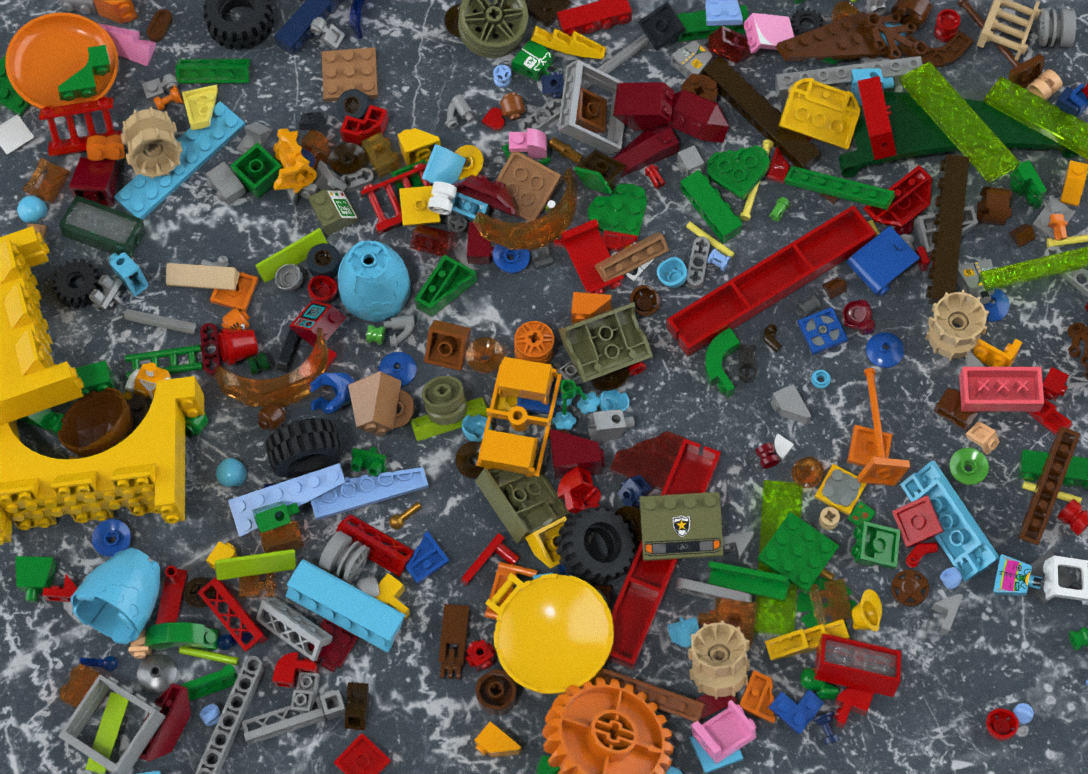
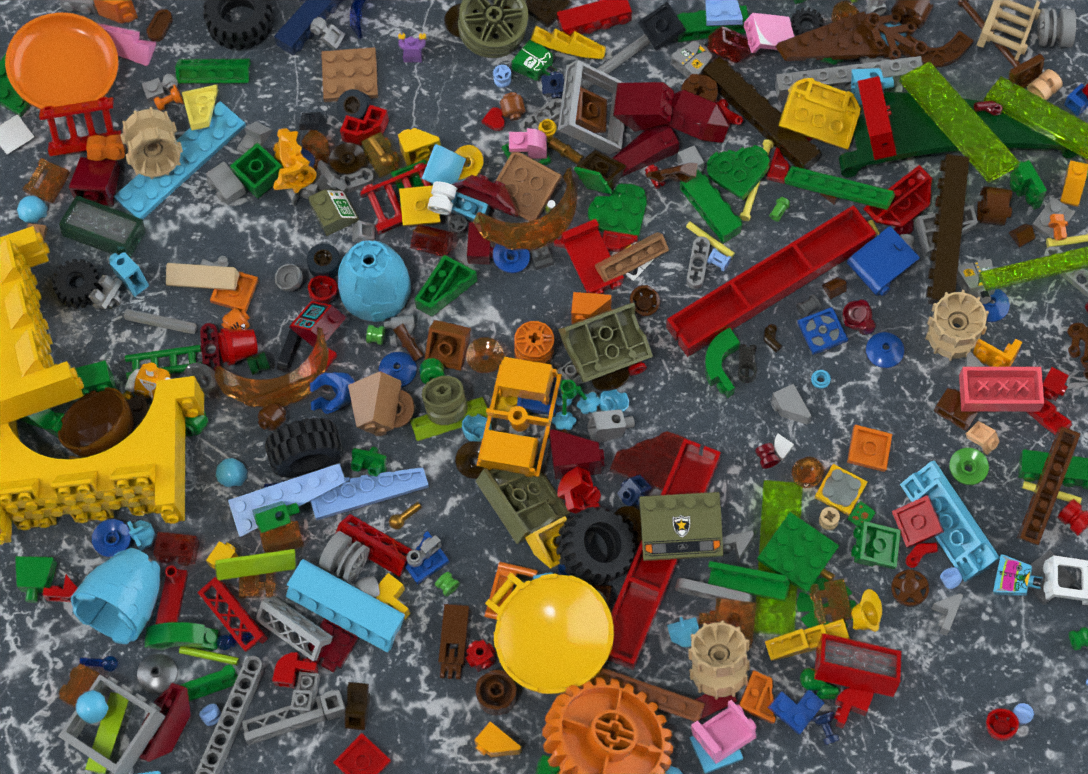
green arch [58,45,111,101] -> none
light nougat bracket [129,630,152,659] -> none
dark brown gear [183,578,216,609] -> none
lime slope [255,228,328,283] -> none
light grey plant [445,94,474,130] -> none
red piece [460,533,520,586] -> none
medium azure helmet [657,257,688,288] -> none
orange tile [858,368,910,486] -> none
red tile [915,246,930,272] -> none
red wheel [934,9,960,42] -> none
dark blue panel [1051,86,1078,128] -> none
none -> medium azure hair [76,690,108,724]
none -> medium azure piece [127,520,156,551]
none -> clear red brick [153,532,200,566]
none -> dark grey hat [184,362,218,398]
none -> light grey slope [352,220,375,242]
none -> pearl gold bar [368,136,394,168]
none -> reddish brown pin [393,323,424,361]
none -> medium lavender piece [398,33,426,62]
none -> light grey plate [407,535,442,567]
none -> green head [419,358,445,385]
none -> bright green wheel [435,571,460,597]
none -> yellow cone [538,119,557,143]
none -> reddish brown slope [646,163,698,183]
none -> red arm [716,99,743,125]
none -> dark red arm [974,101,1003,115]

